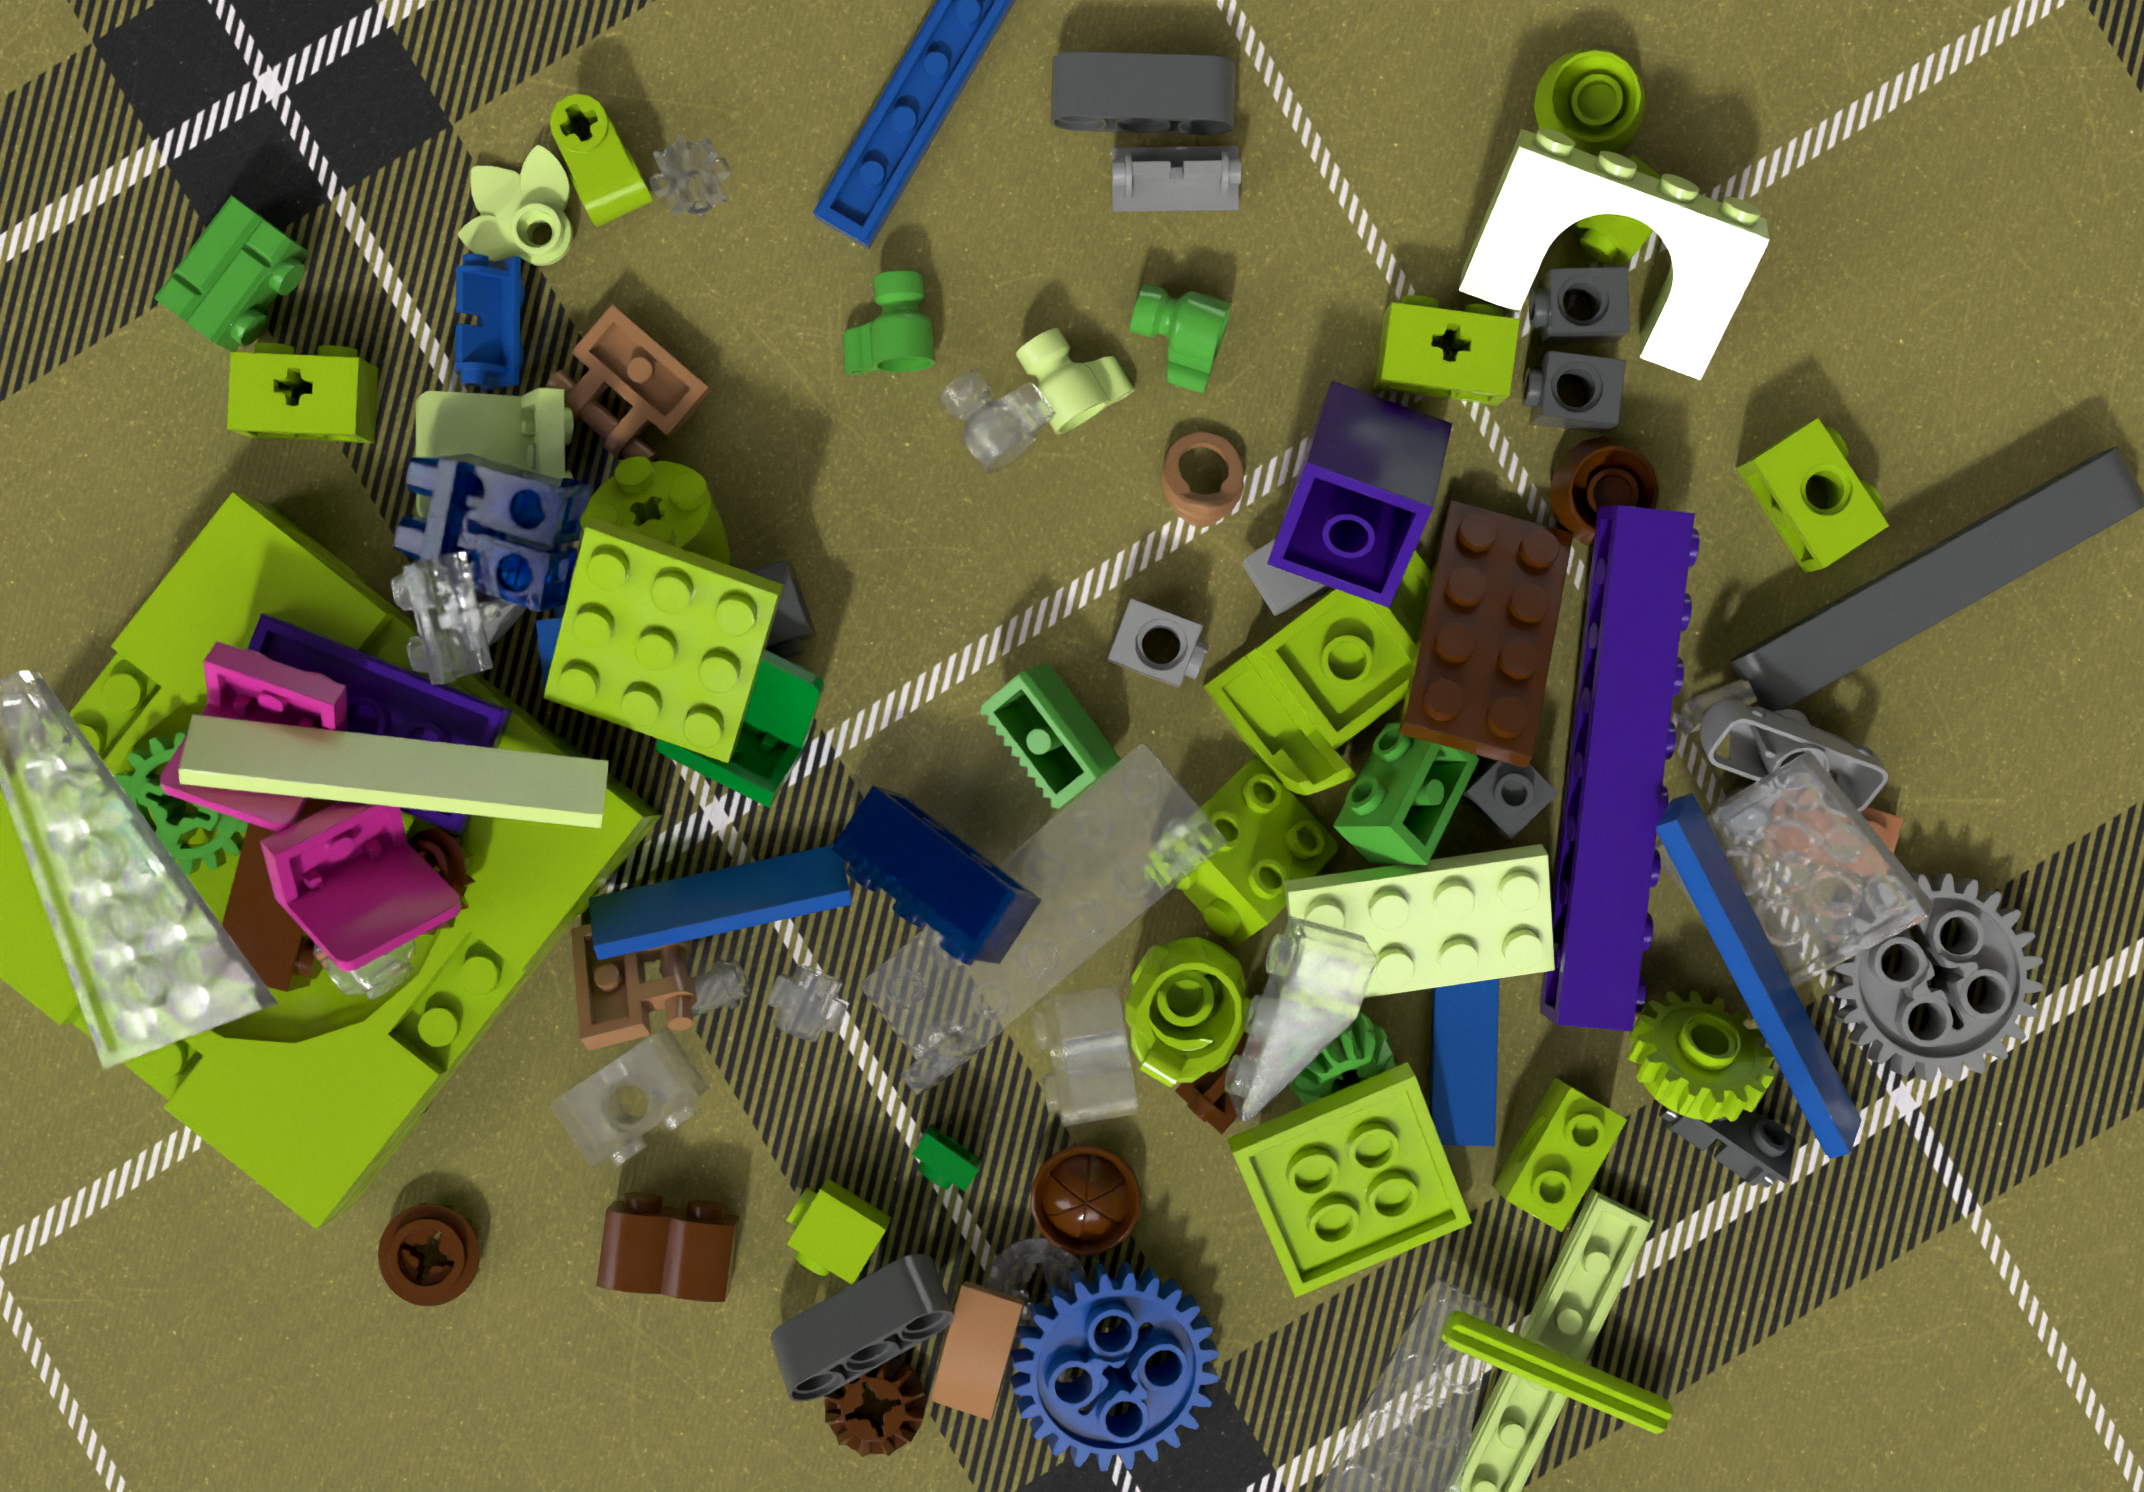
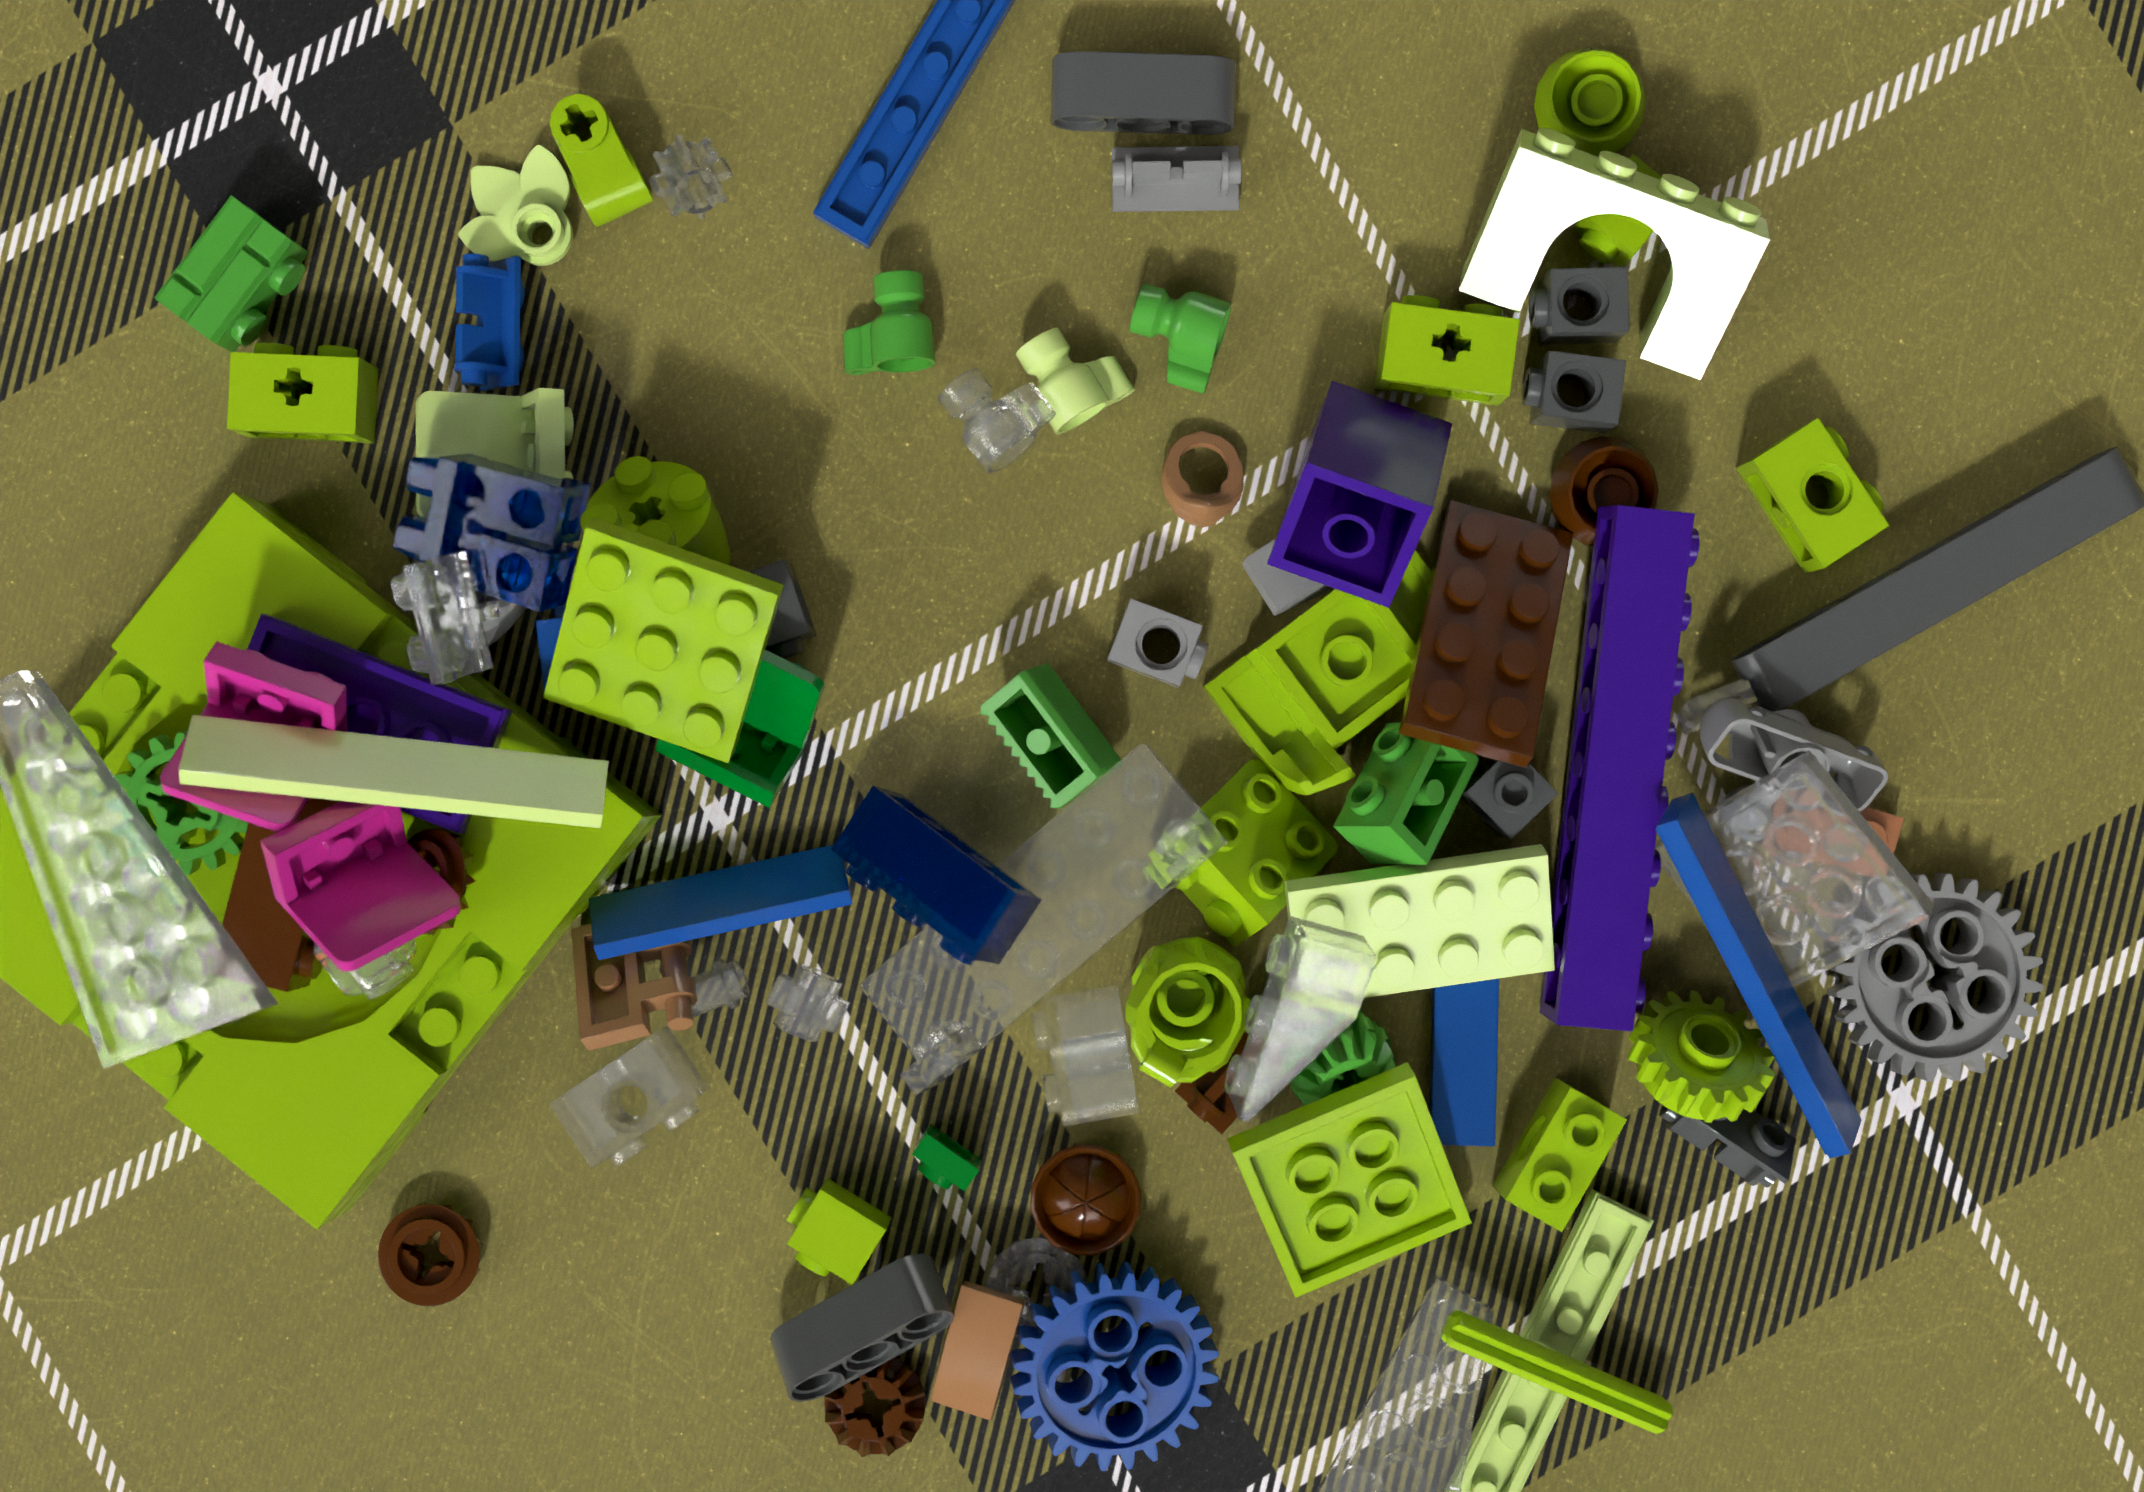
medium nougat plate [545,304,712,462] -> none
reddish brown brick [596,1192,740,1302] -> none

